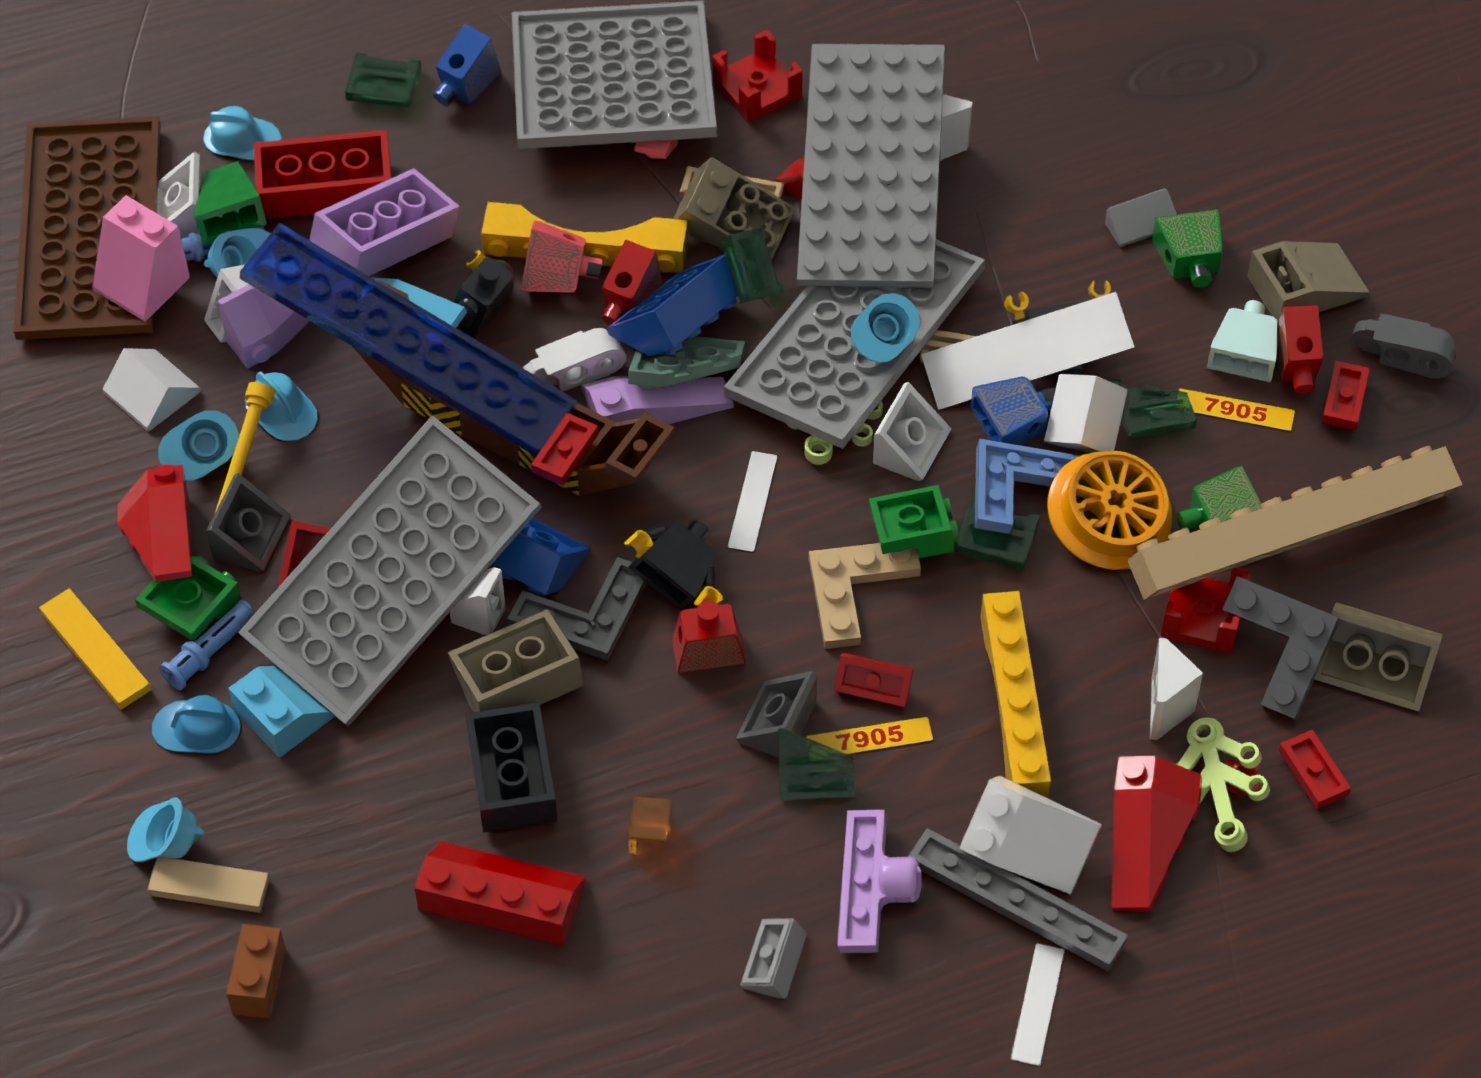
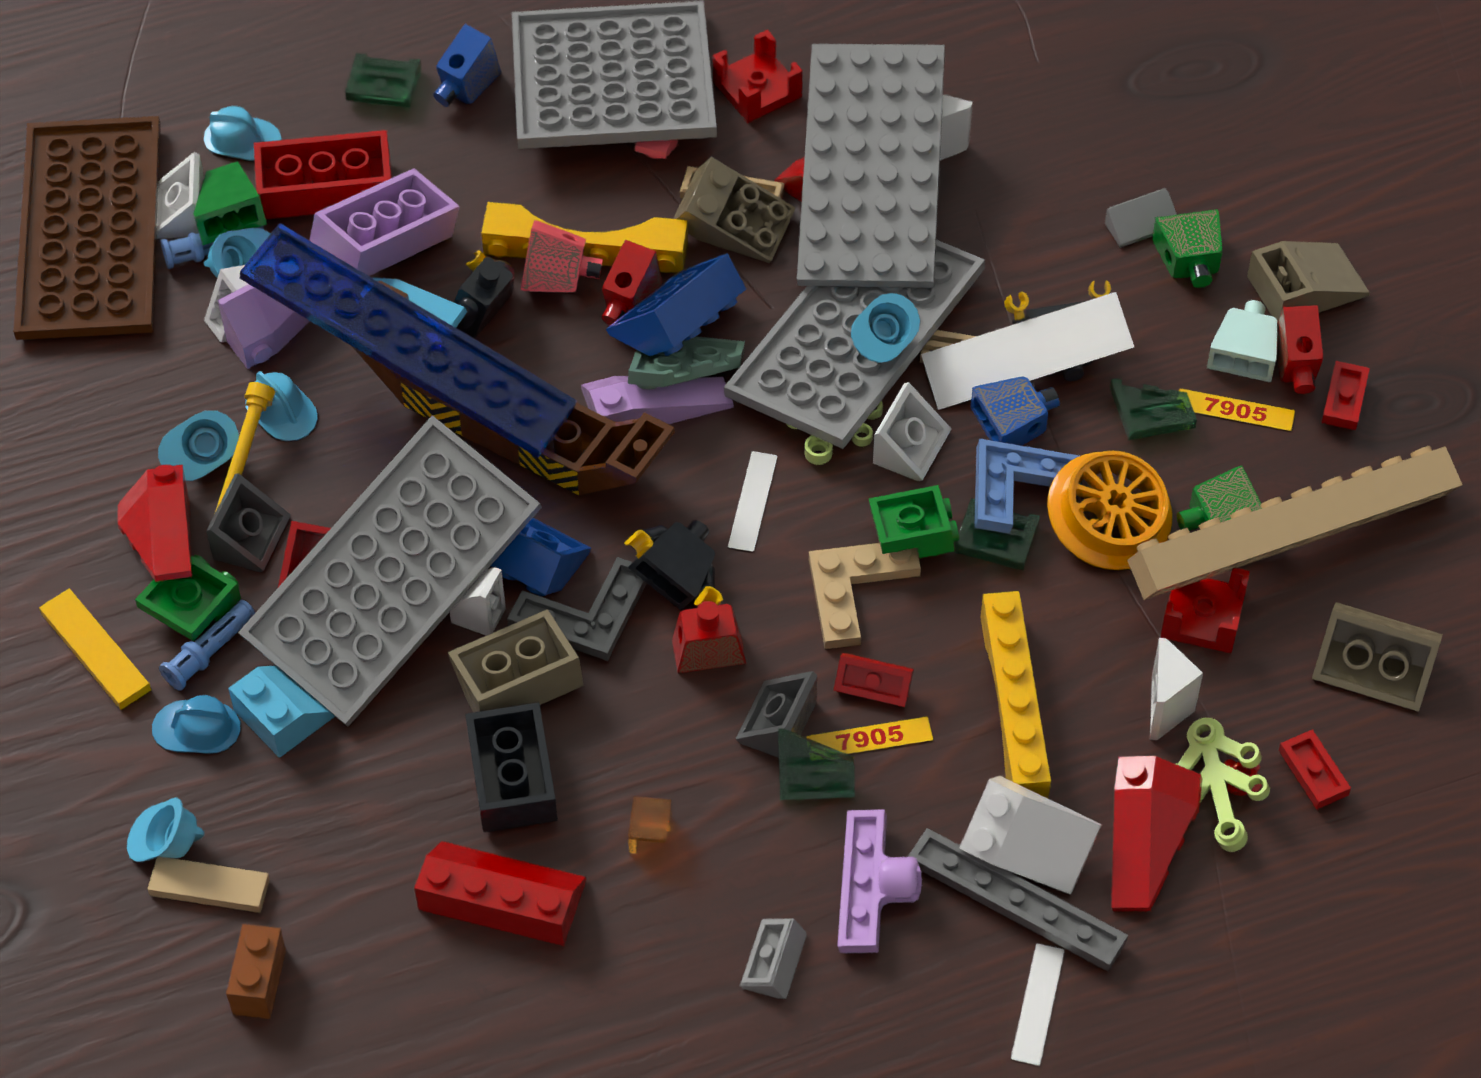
bright pink slope [93,195,190,321] -> none
white slope [103,348,201,432] -> none
white piece [520,328,627,392] -> none
red plate [531,413,599,486] -> none
clear green plate [721,227,785,304] -> none
white slope [1044,374,1128,453] -> none
dark grey plate [1222,576,1340,720] -> none
dark grey piece [1351,313,1456,379] -> none

